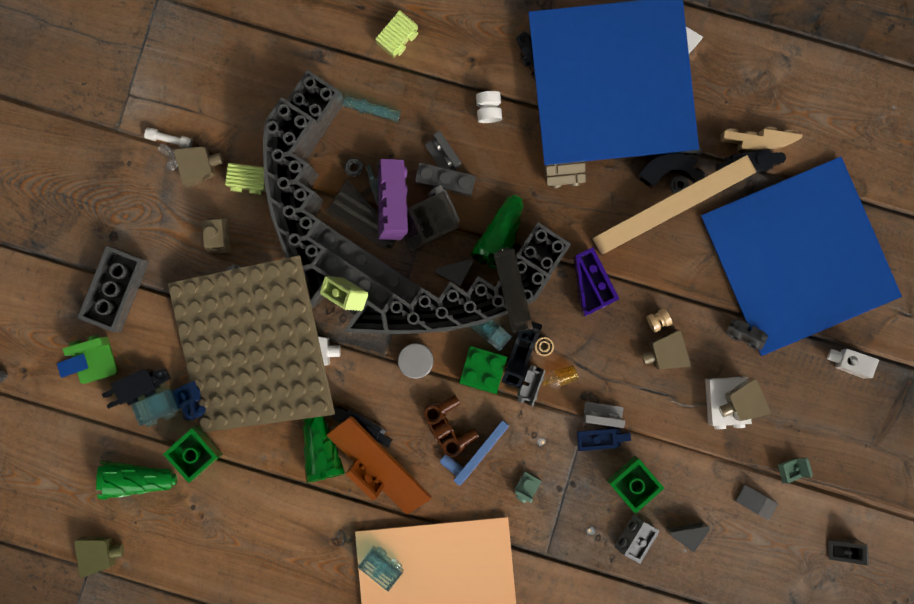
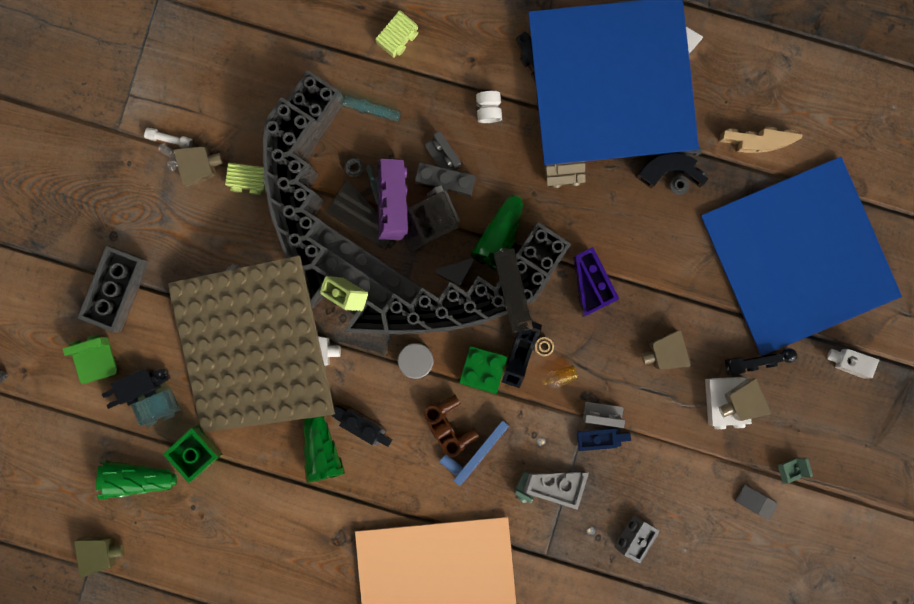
blue sticker [57,354,88,378] -> none
dark blue plate [172,381,206,421] -> none
dark tan torso [202,217,231,255] -> none
dark orange bracket [327,416,432,514] -> none
clear light blue brick [358,546,404,591] -> none
clear light blue slope [470,320,512,351] -> none
dark grey hinge [516,364,546,407] -> none
tan beam [592,155,757,255] -> none
green brick [607,456,665,514] -> none
tan wheel [646,308,673,333] -> none
dark grey slope [667,522,710,552] -> none
black hinge [715,149,786,174] -> none
dark grey hinge [725,319,769,350] -> none
dark grey slope [829,539,869,565] -> none
none -> light grey wing [524,472,589,510]
none -> black plate [725,348,797,375]

